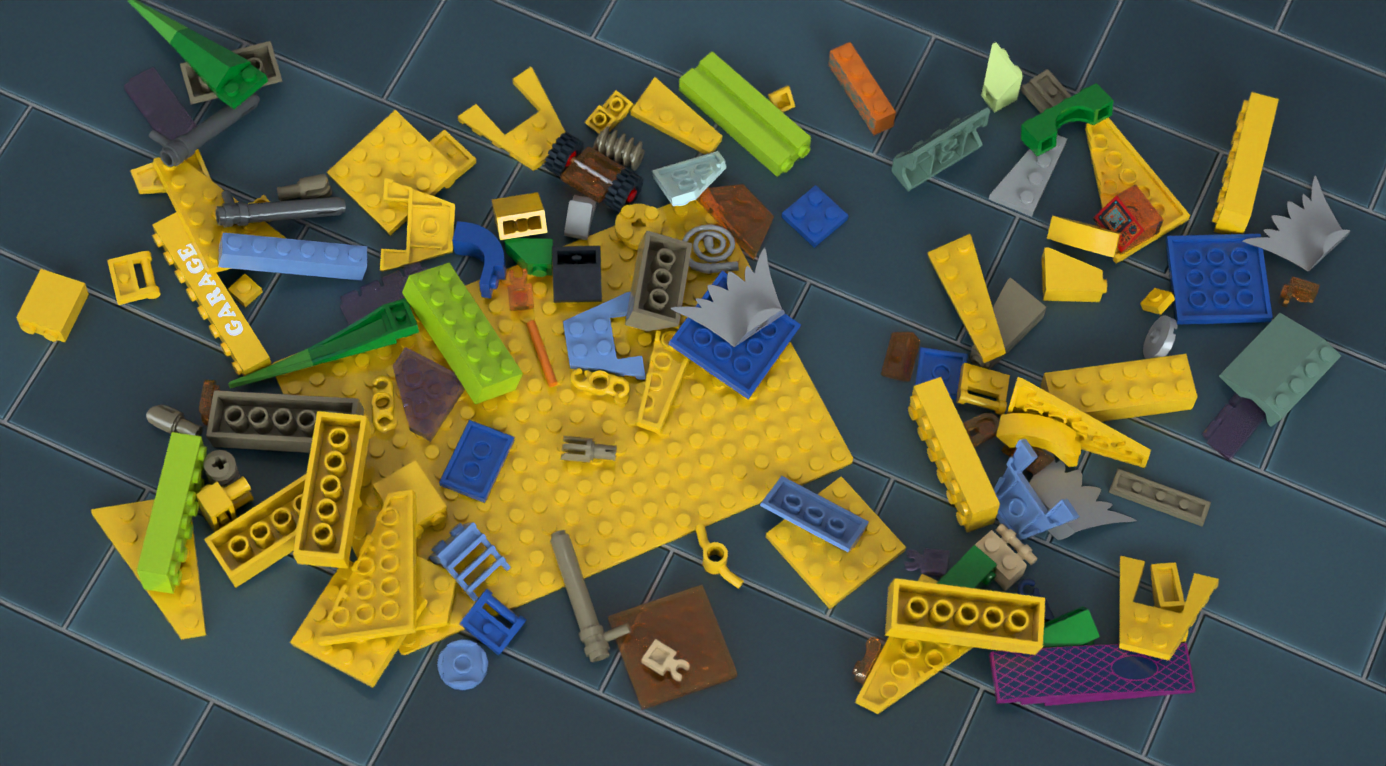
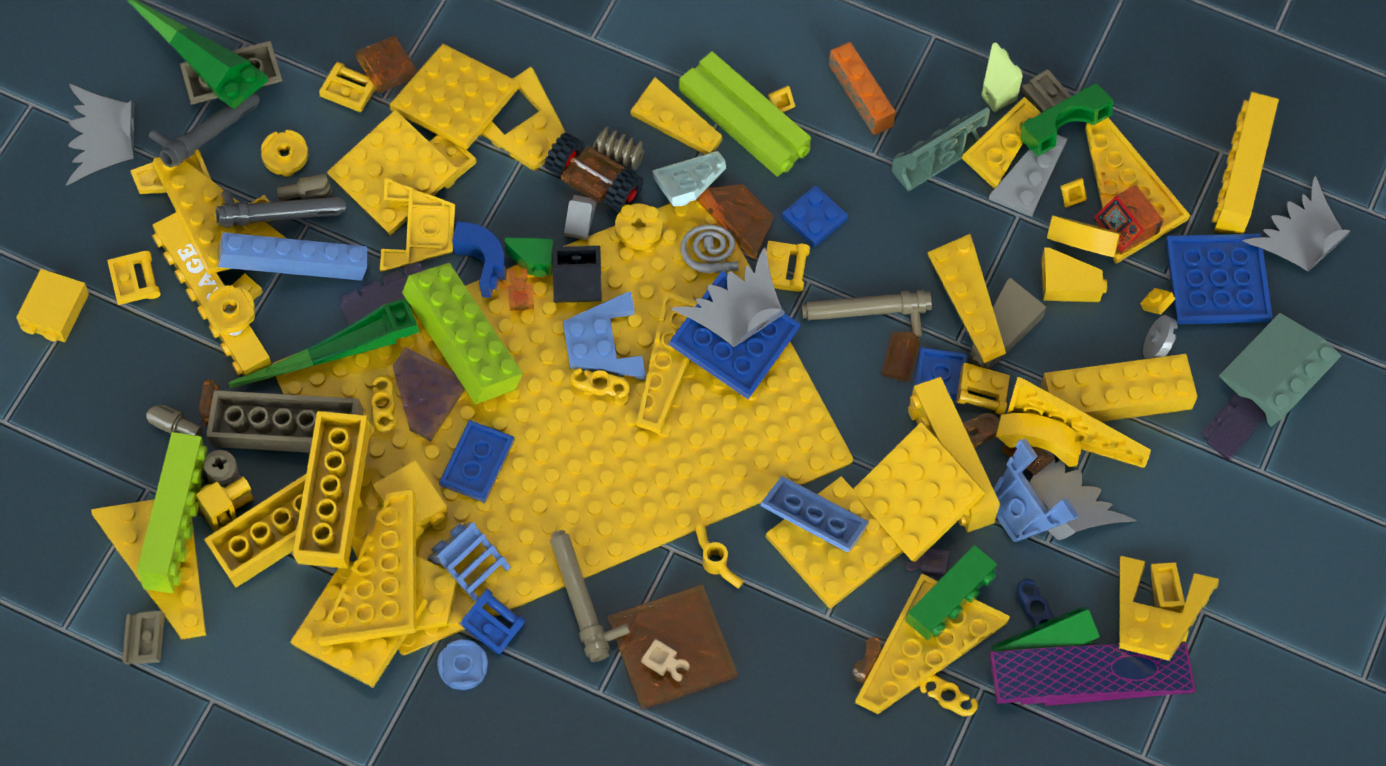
clear purple windscreen [124,67,197,141] -> none
yellow brick [492,192,547,240] -> none
orange bar [526,320,558,387] -> none
dark tan arm [561,436,617,463] -> none
yellow slope [584,90,634,134] -> none
dark tan slope [625,231,692,331] -> none
yellow brick [885,578,1045,655] -> none
tan brick [975,523,1038,591] -> none
dark tan tile [1109,468,1211,527] -> none
clear orange bracket [1280,276,1320,307] -> none
none -> light grey piece [66,84,135,186]
none -> dark tan plate [122,611,165,665]
none -> yellow plate [205,285,255,335]
none -> yellow plate [261,130,309,177]
none -> yellow plate [319,62,380,113]
none -> clear orange plate [355,35,418,93]
none -> yellow plate [390,44,519,149]
none -> yellow plate [766,240,810,292]
none -> dark tan cylinder [801,289,932,338]
none -> yellow plate [853,422,986,562]
none -> yellow piece [919,675,978,716]
none -> yellow wing [961,97,1041,189]
none -> yellow slope [1061,178,1087,208]

